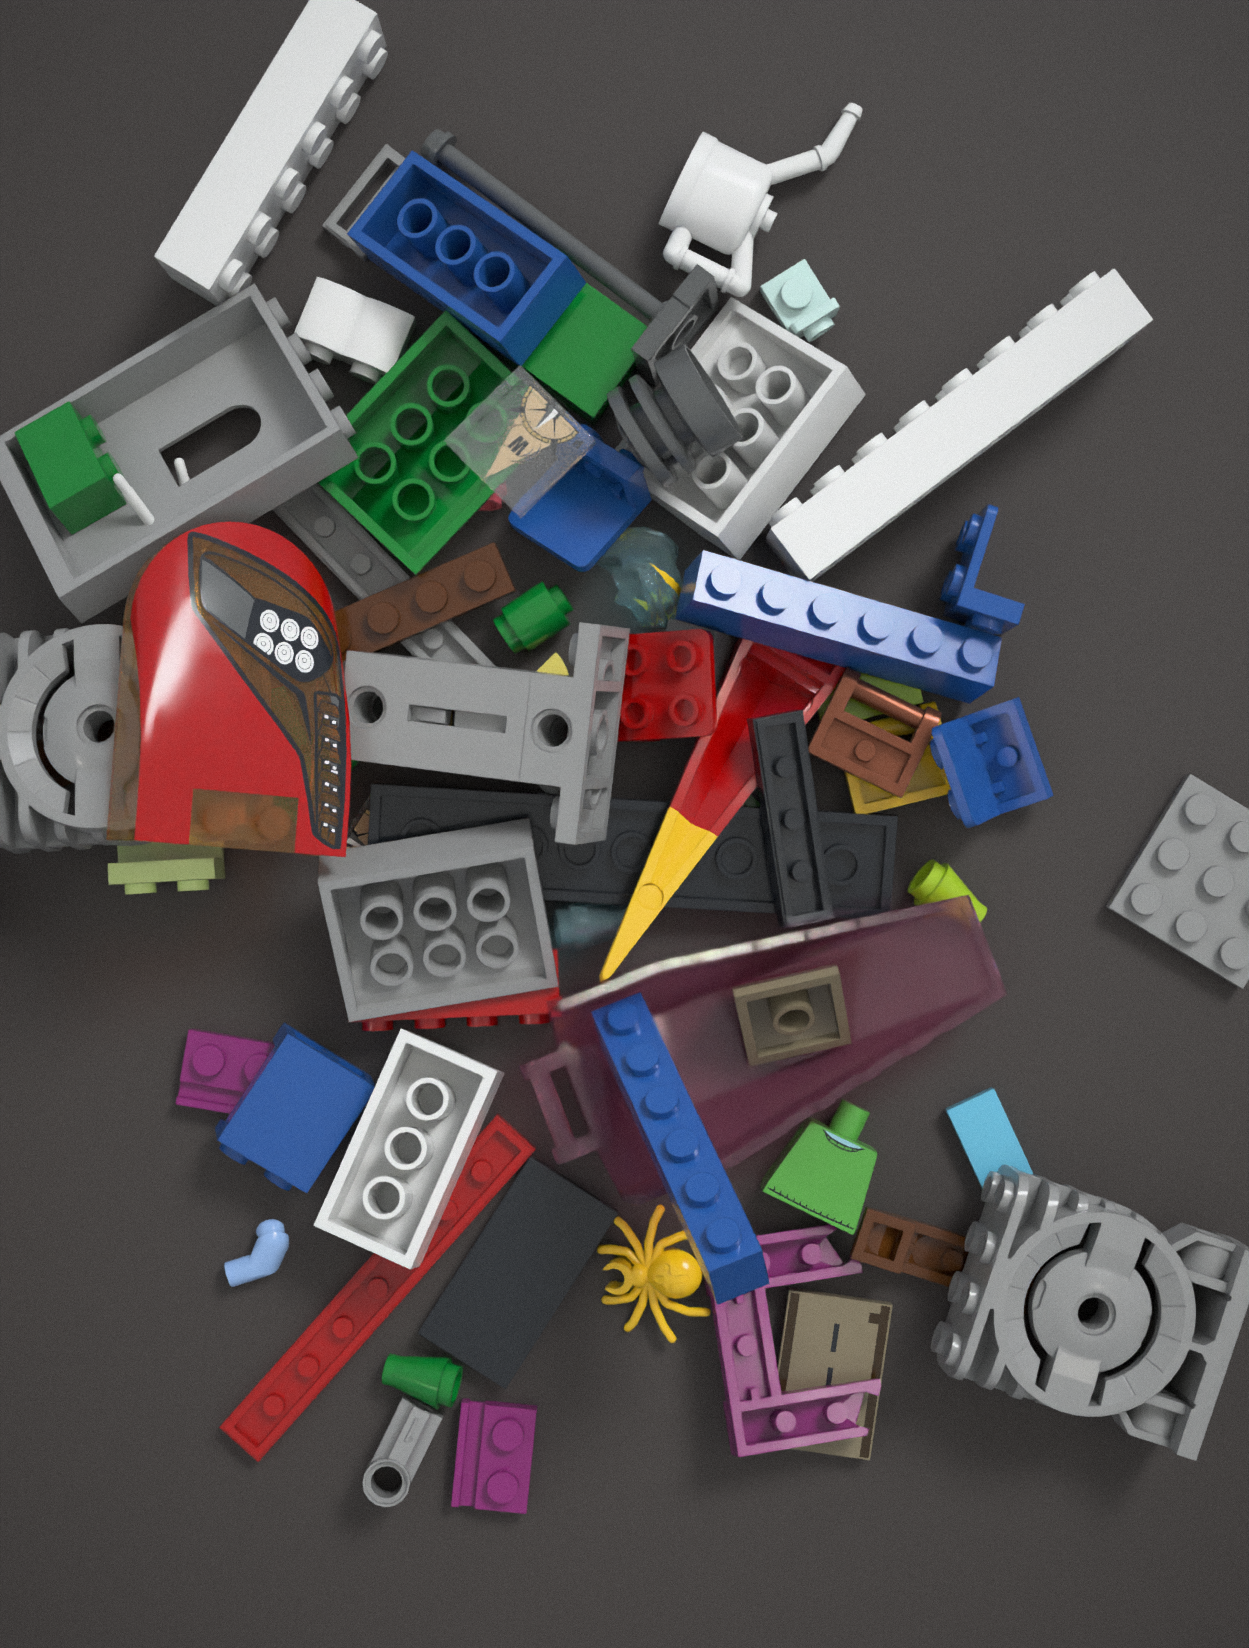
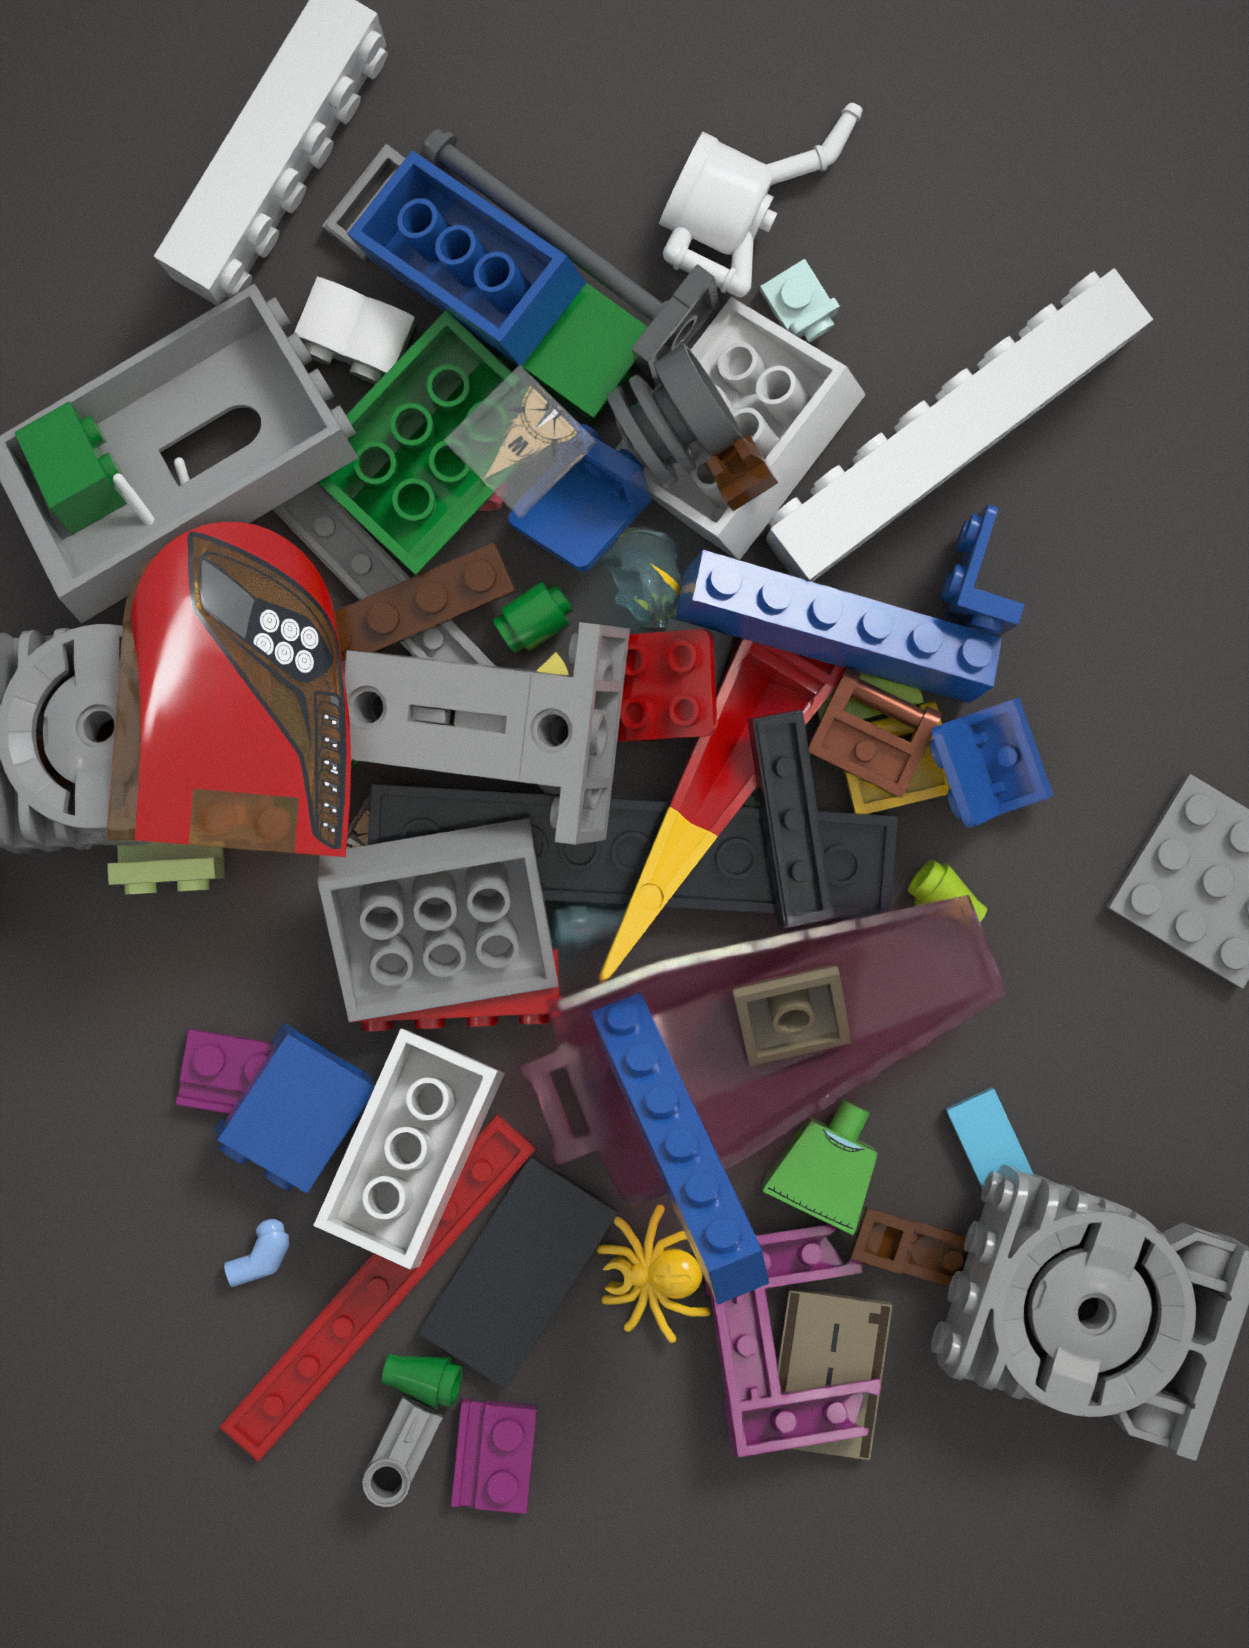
none -> reddish brown tile [704,434,778,512]

